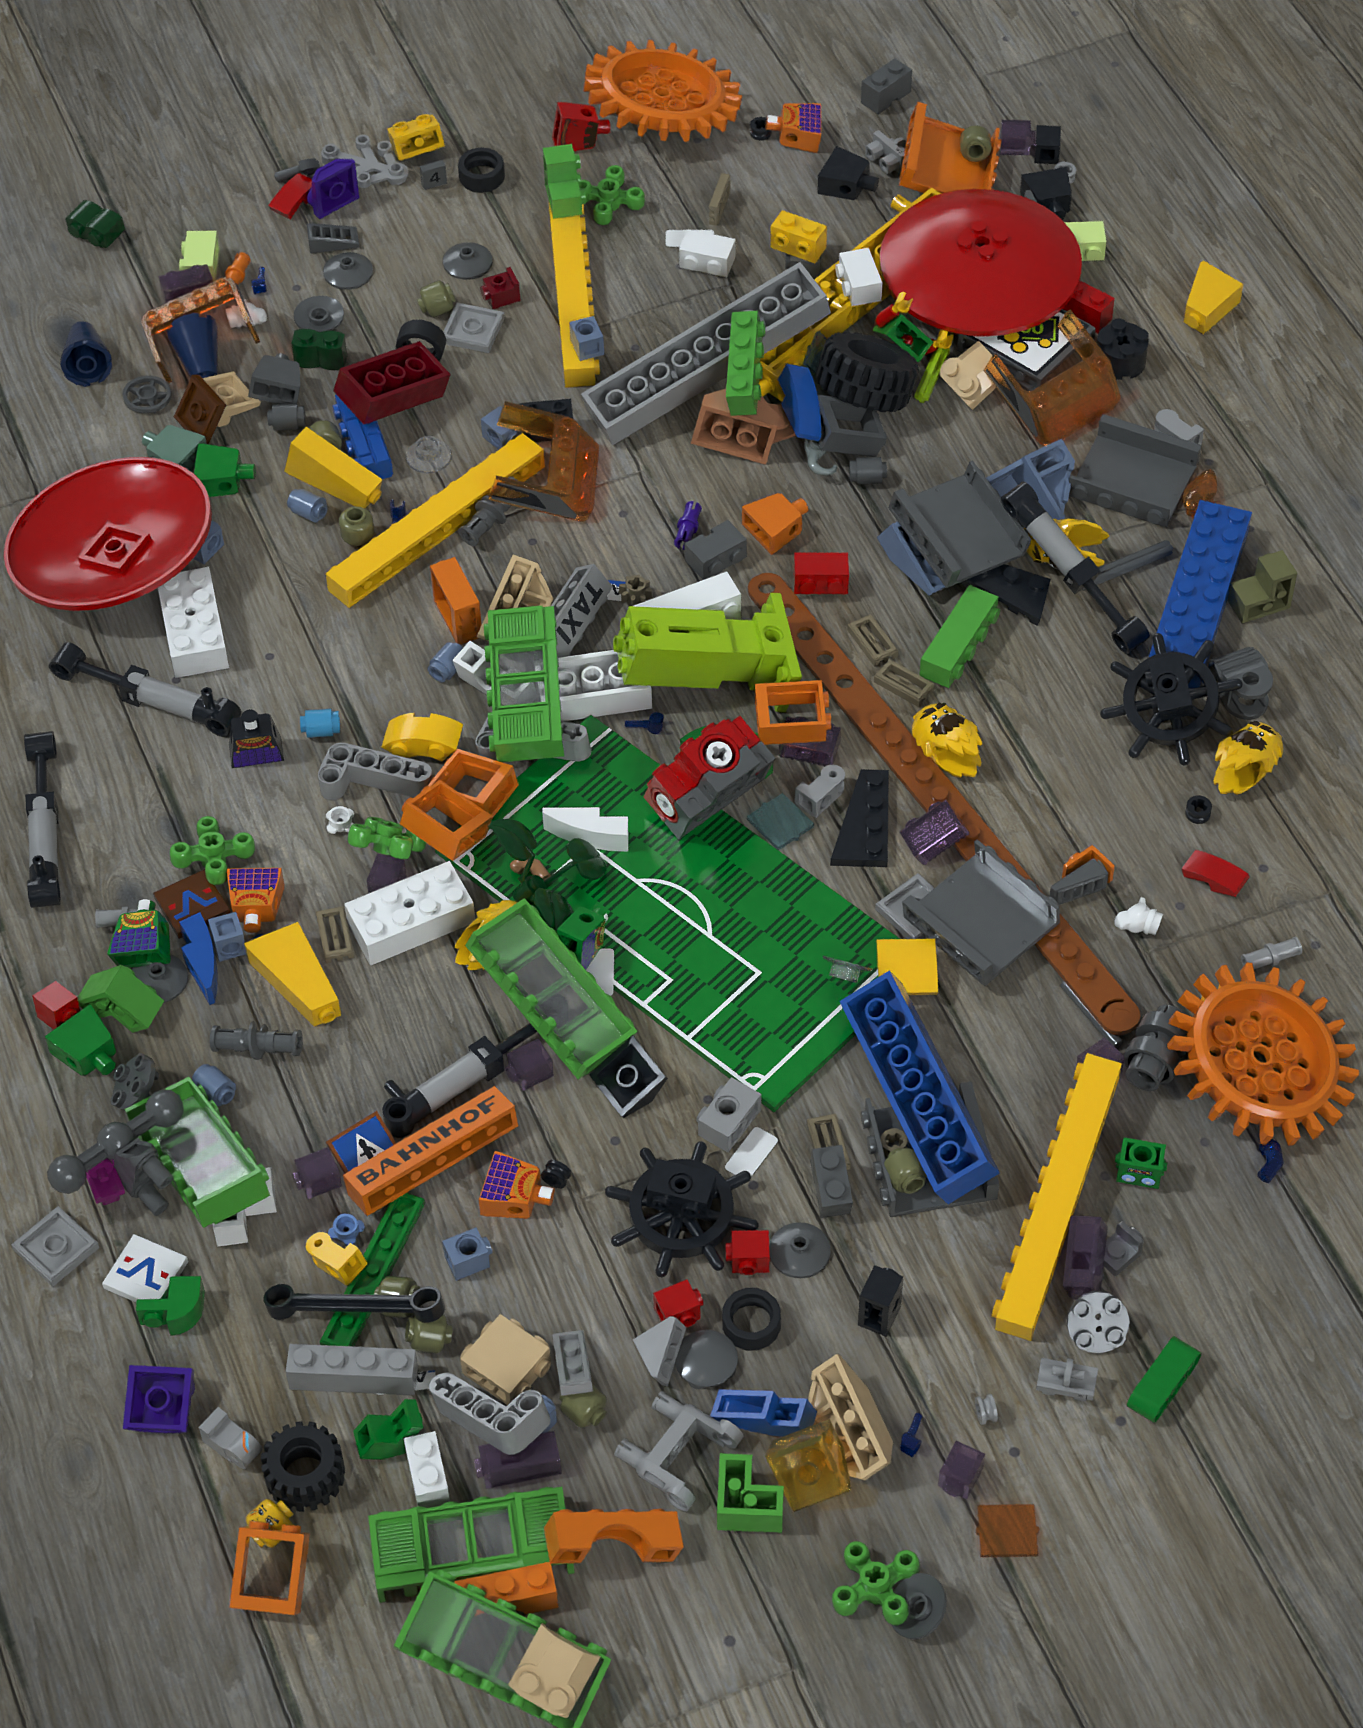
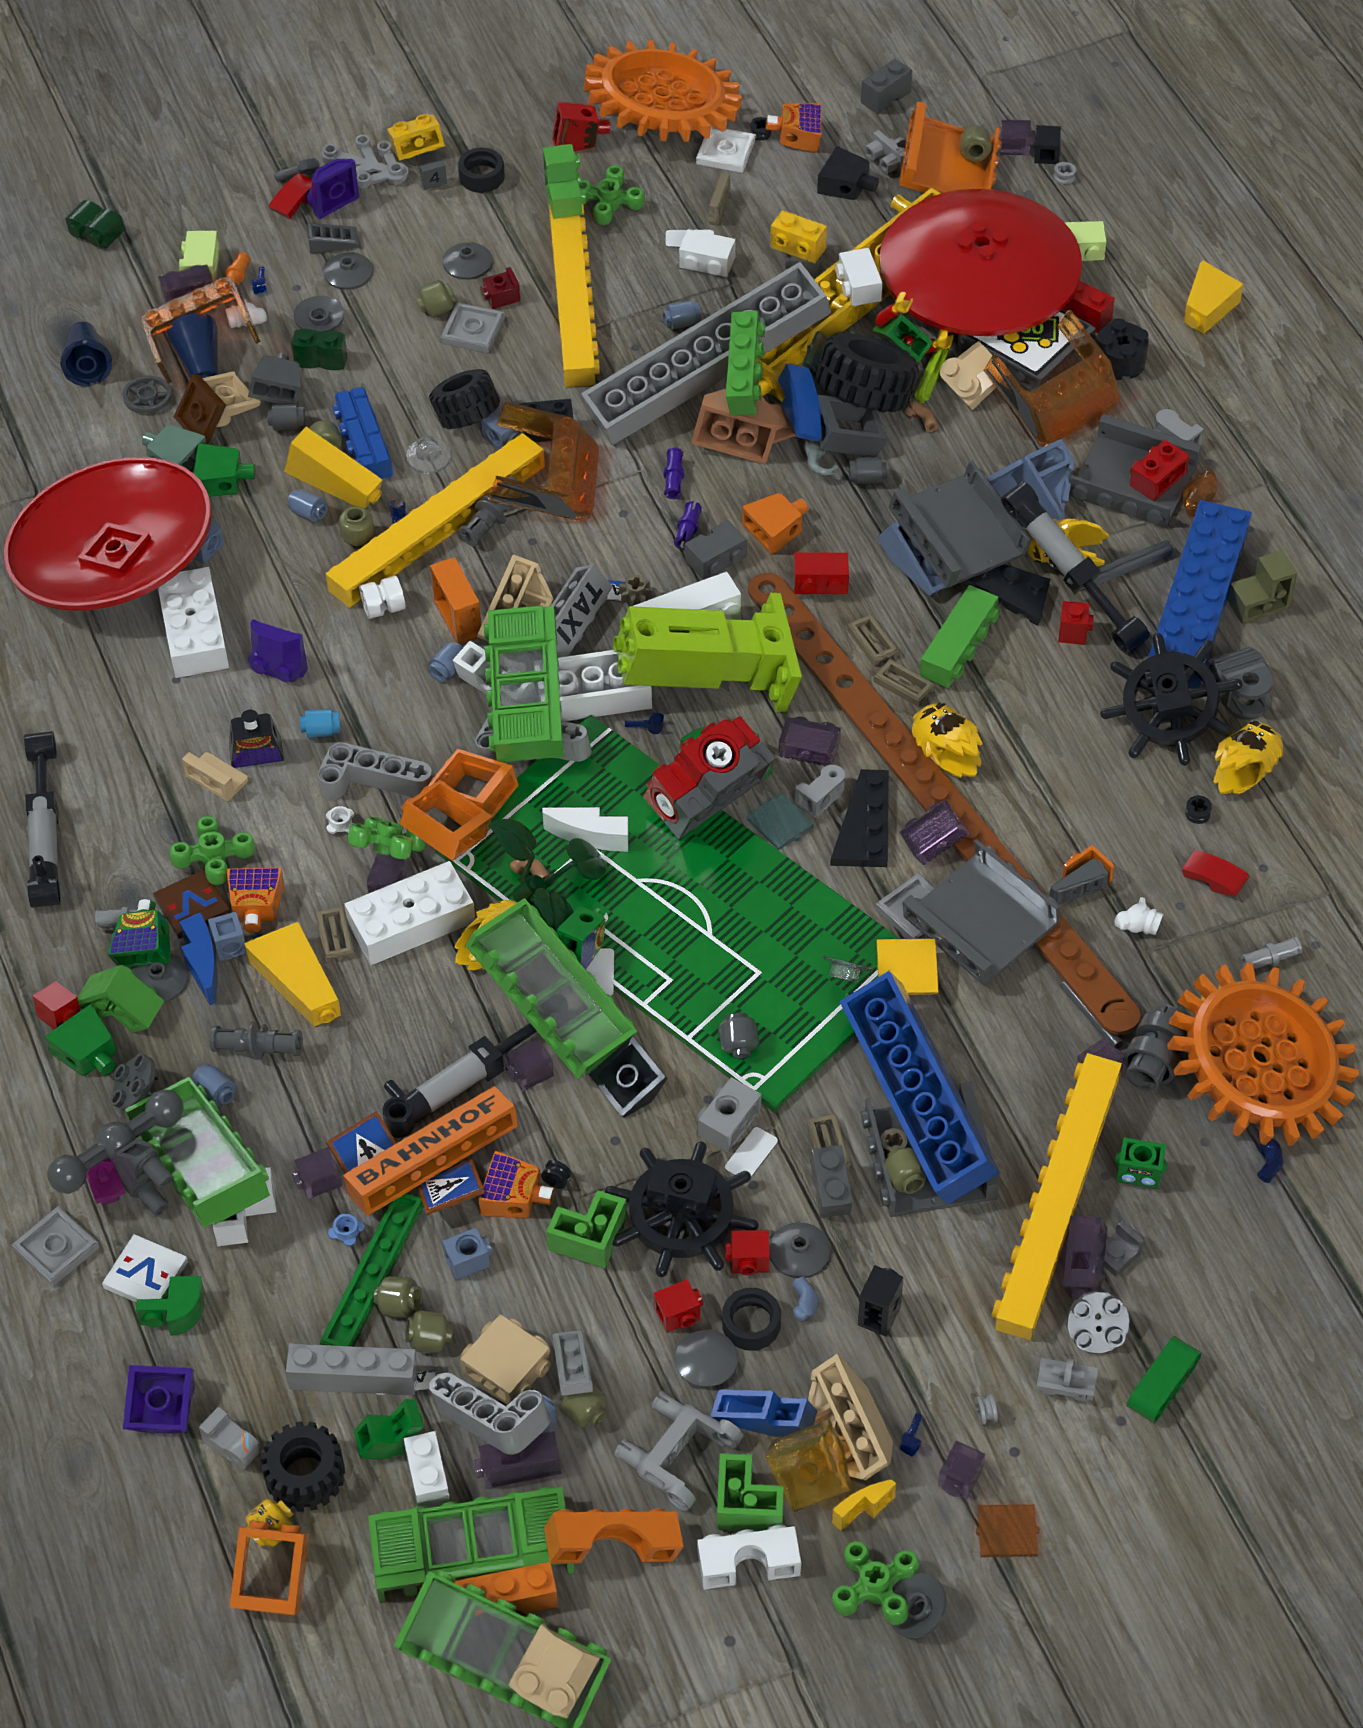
black piece [49,642,242,737] -> none
black piece [263,1284,445,1323] -> none
yellow leg [306,1232,368,1286] -> none
dark red brick [333,341,451,425] -> none
yellow brick [381,713,463,762] -> none
black tyre [395,320,447,361] -> none
sand blue brick [569,316,604,361] -> none
light grey slope [633,1316,686,1387] -> none
orange window [755,680,831,745] -> none
black torso [1020,167,1072,220] -> none
none -> tan panel [182,752,248,802]
none -> dark purple slope [248,619,308,682]
none -> white wheel [359,576,406,619]
none -> piece [417,1159,485,1215]
none -> black tyre [429,369,501,429]
none -> bright green brick [546,1190,627,1268]
none -> sand blue brick [663,301,701,330]
none -> dark purple pin [663,447,684,499]
none -> white tile [696,126,755,173]
none -> white arch [697,1525,801,1590]
none -> dark grey head [718,1013,759,1059]
none -> sand blue arm [792,1277,819,1321]
none -> yellow slope [832,1479,896,1532]
none -> medium nougat arm [905,401,938,432]
none -> red brick [1058,601,1094,645]
none -> red brick [1129,440,1190,501]

